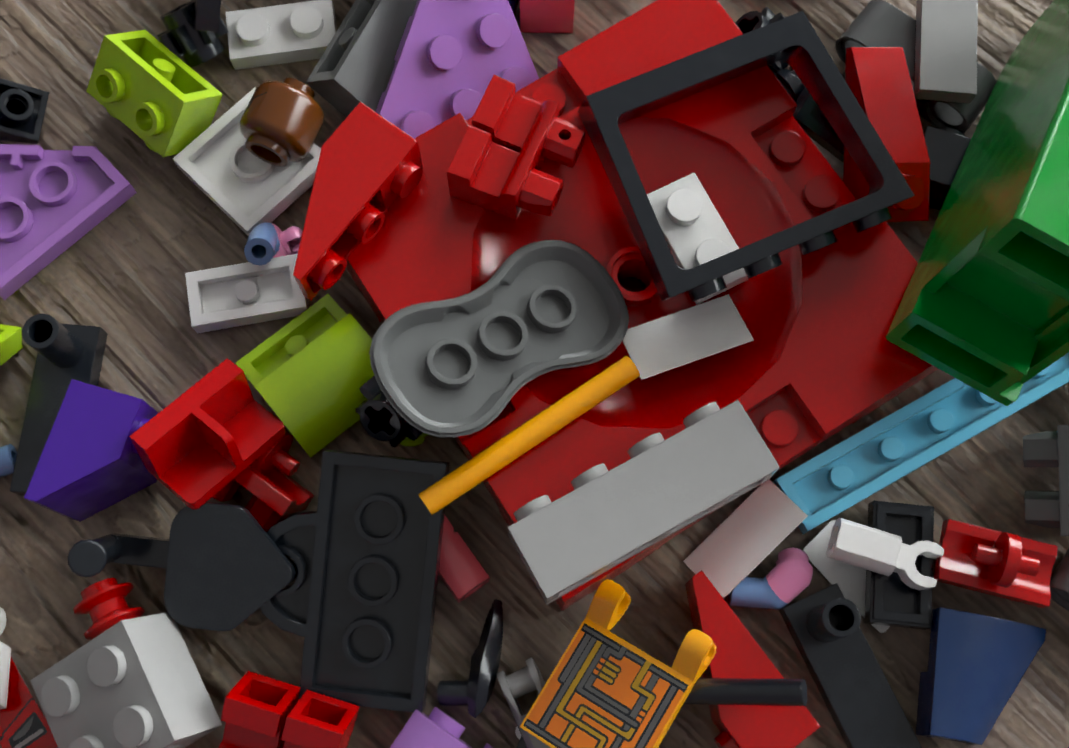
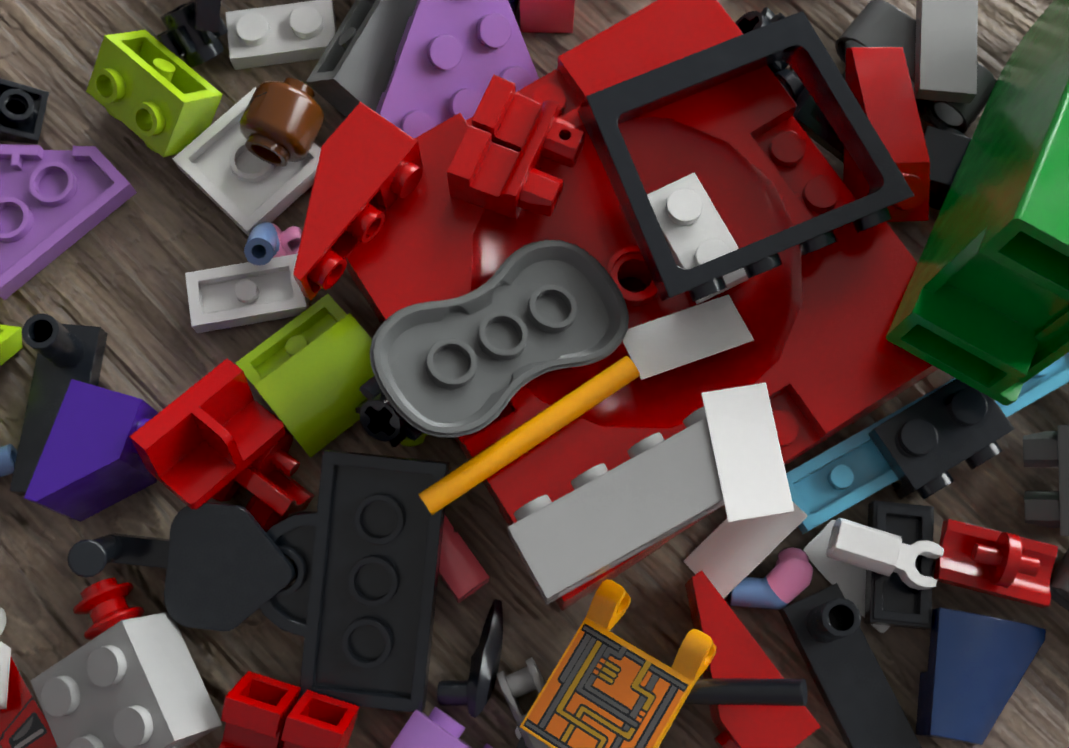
none -> white sticker [701,383,794,522]
none -> black bracket [868,379,1015,500]

